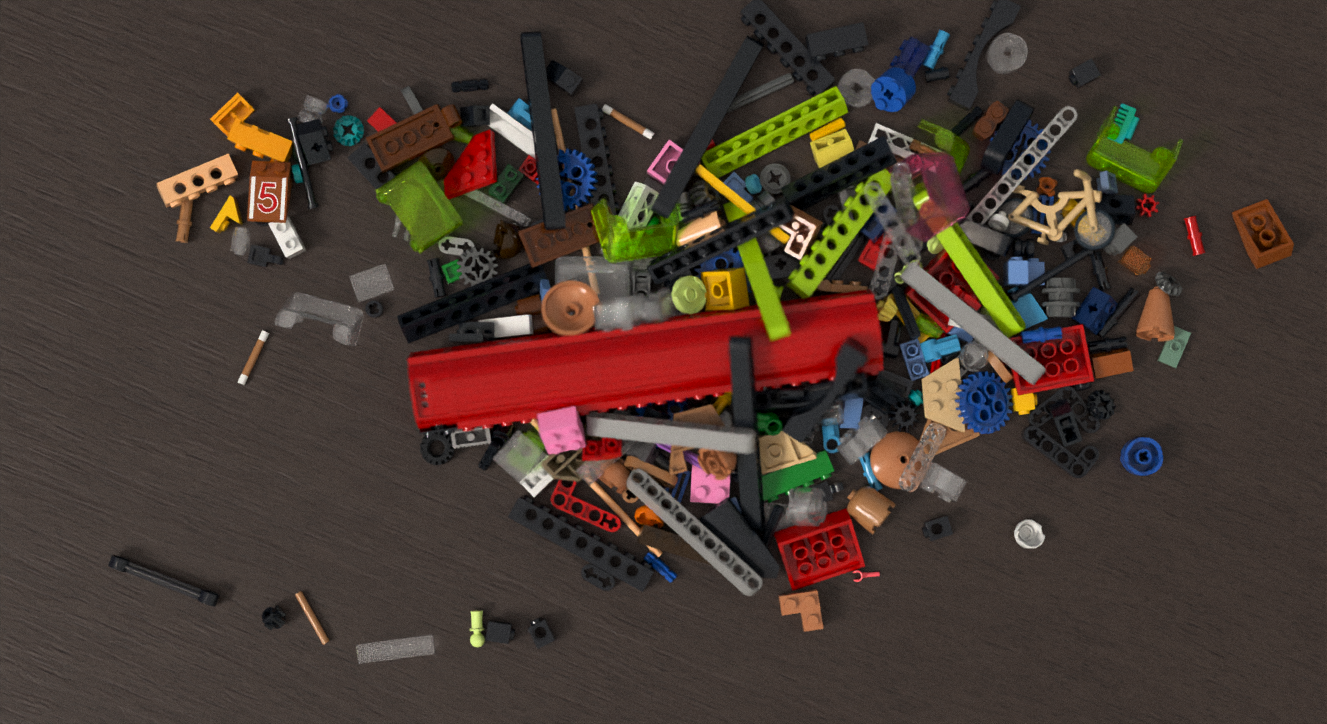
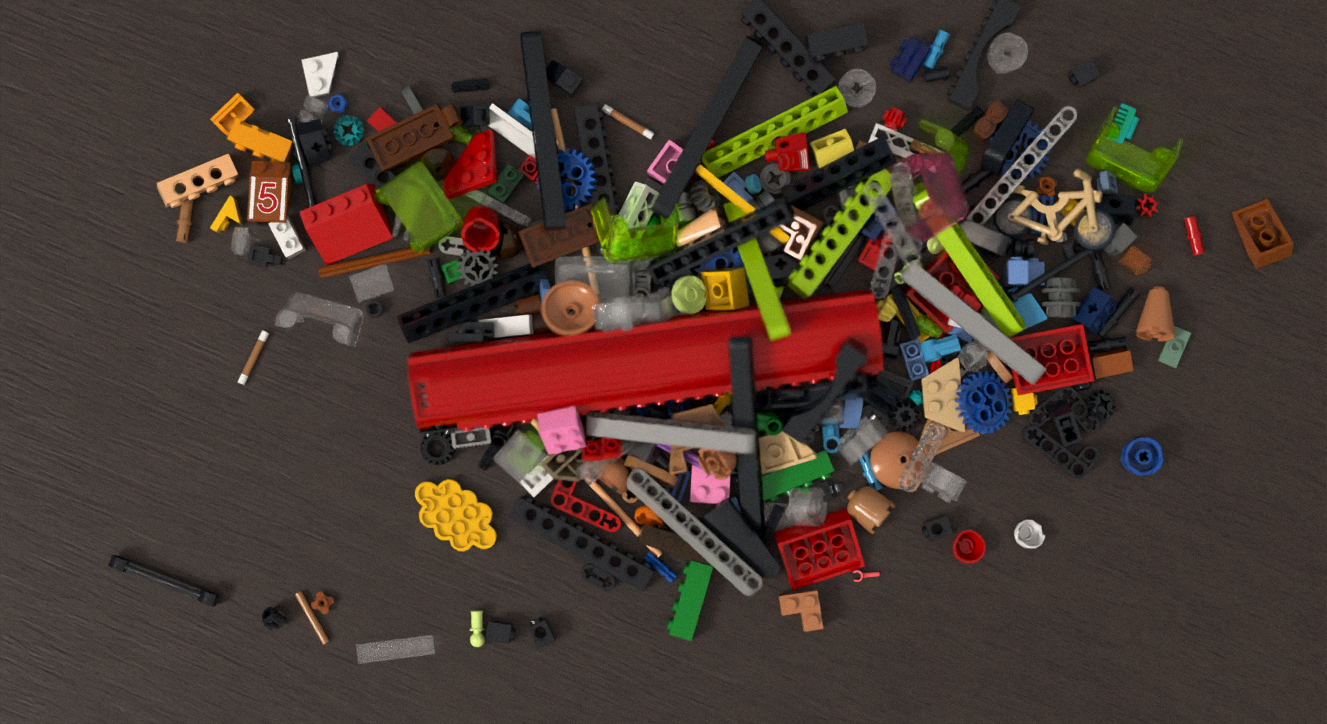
black pin [680,198,721,224] -> none
dark grey axle [727,73,794,113] -> none
yellow axle [809,118,846,141] -> none
medium nougat hinge [815,279,868,293] -> none
blue brick [871,67,916,112] -> none
white tile [988,211,1009,231] -> none
blue pin [1021,326,1062,344] -> none
dark grey gear [1155,272,1183,296] -> none
none -> red slope [299,184,394,265]
none -> white wing [302,52,339,98]
none -> dark orange plate [311,592,334,614]
none -> dark orange axle [318,244,431,278]
none -> yellow plate [415,479,497,551]
none -> red cylinder [461,205,500,252]
none -> green brick [667,560,713,641]
none -> red torso [765,132,810,171]
none -> red gear [882,107,907,131]
none -> red helmet [953,530,986,563]

